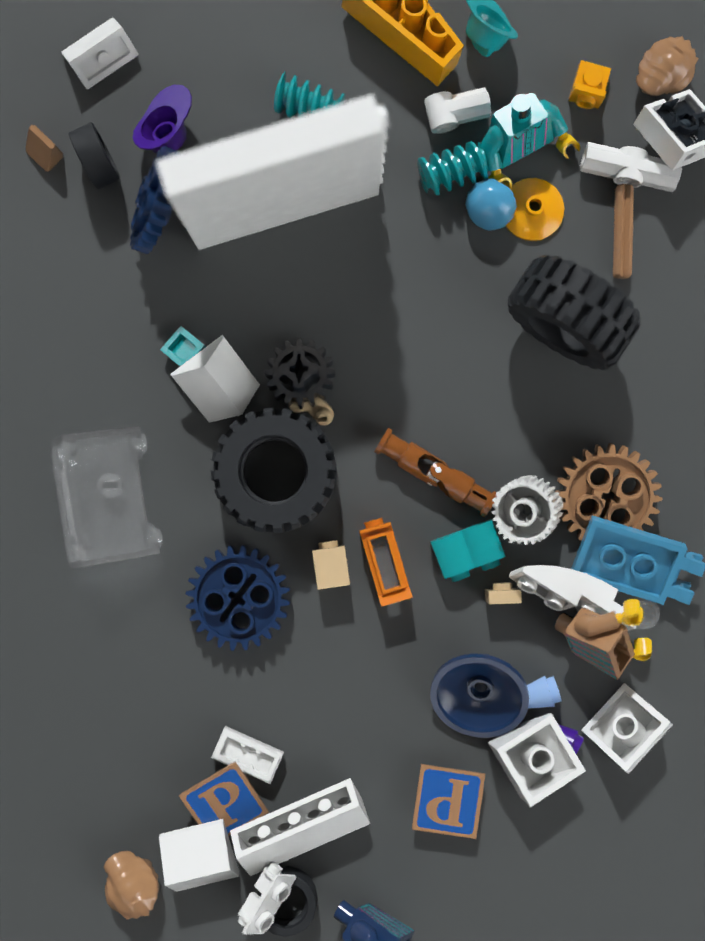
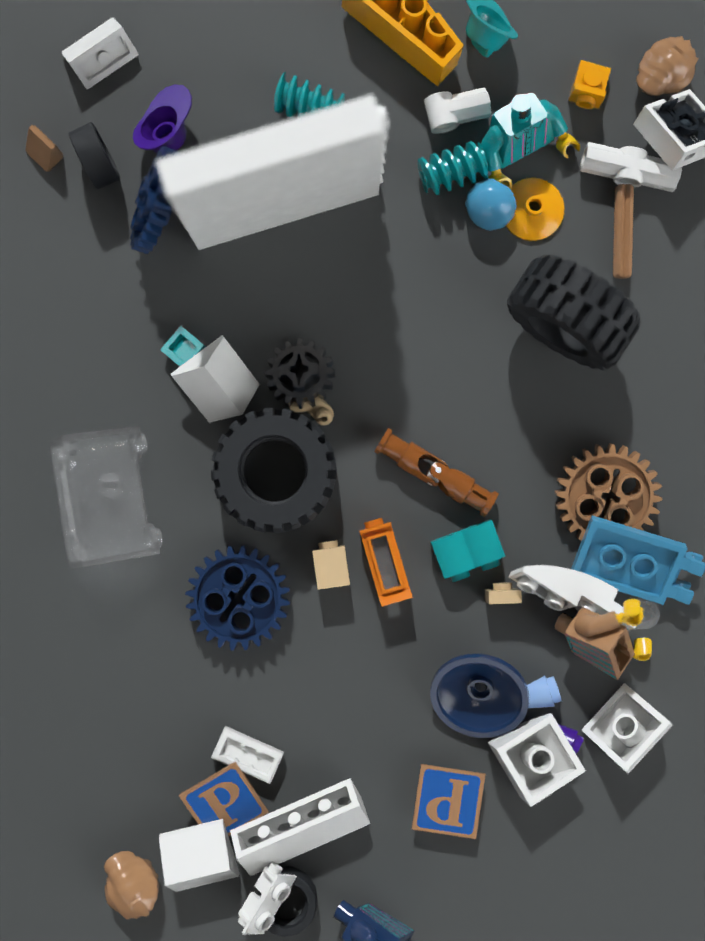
white brick [492,475,563,545] -> none

